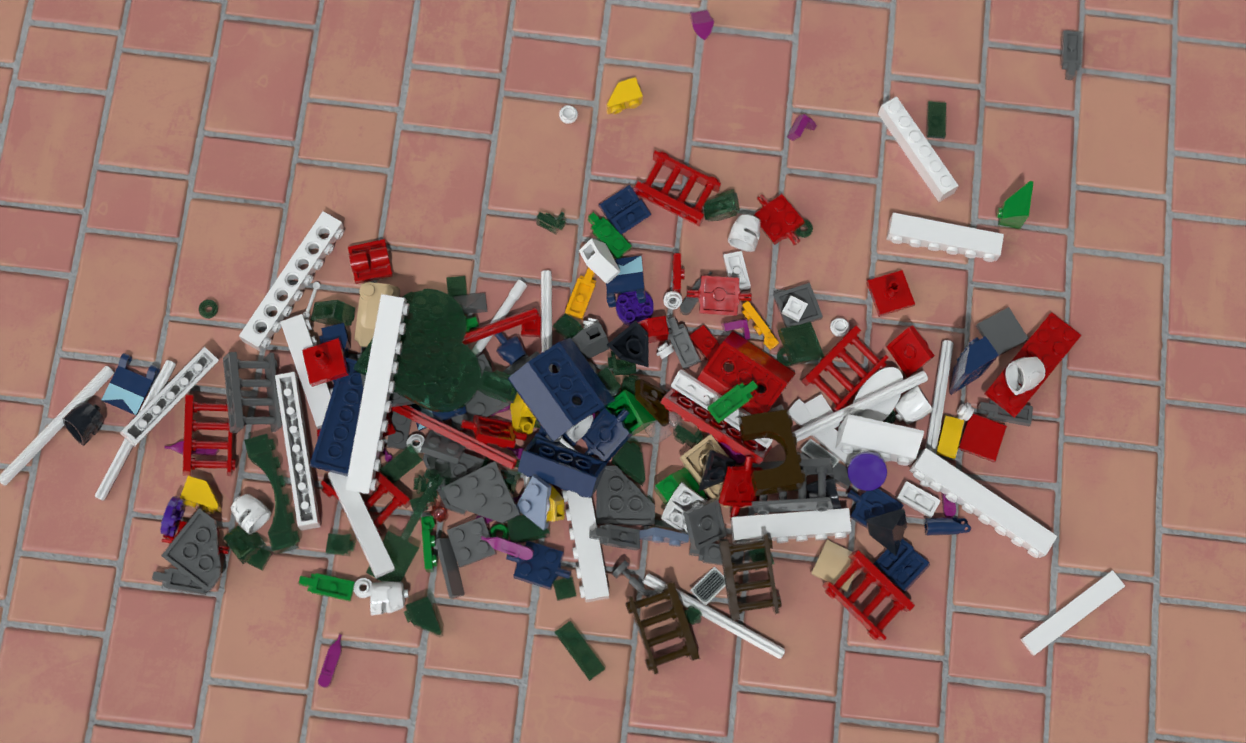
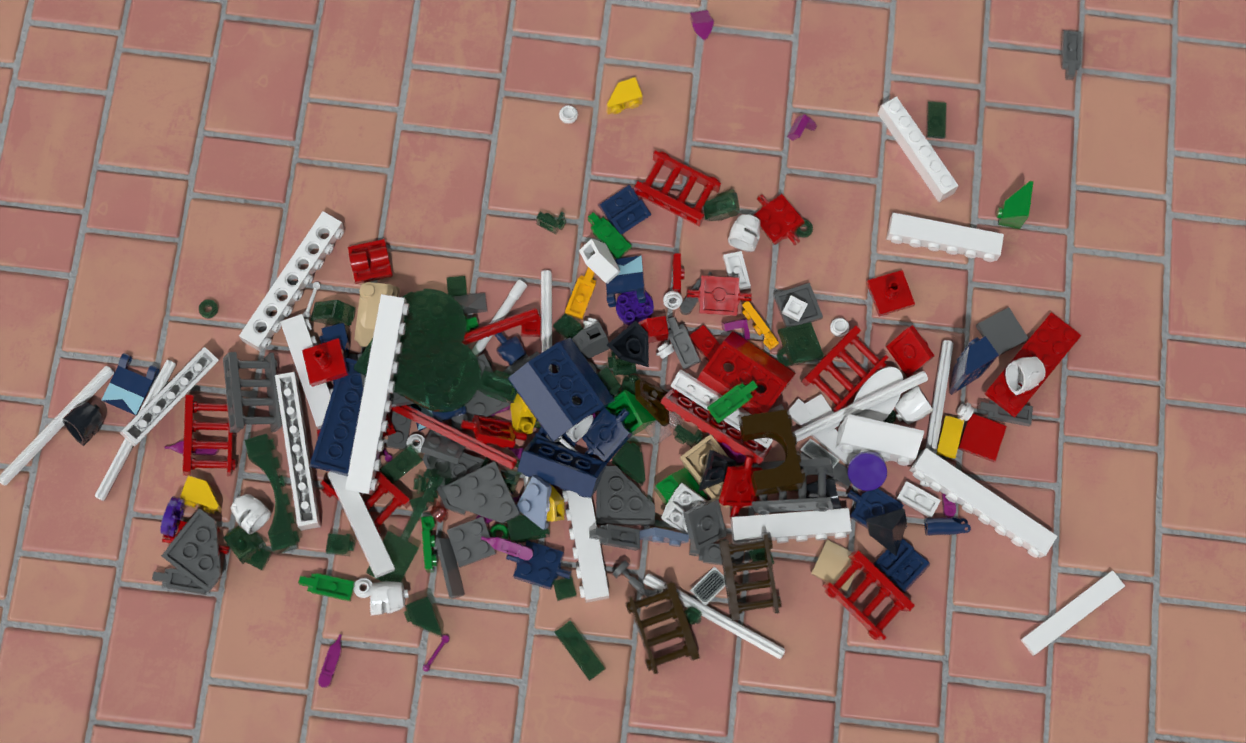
none -> magenta hinge [422,635,449,672]

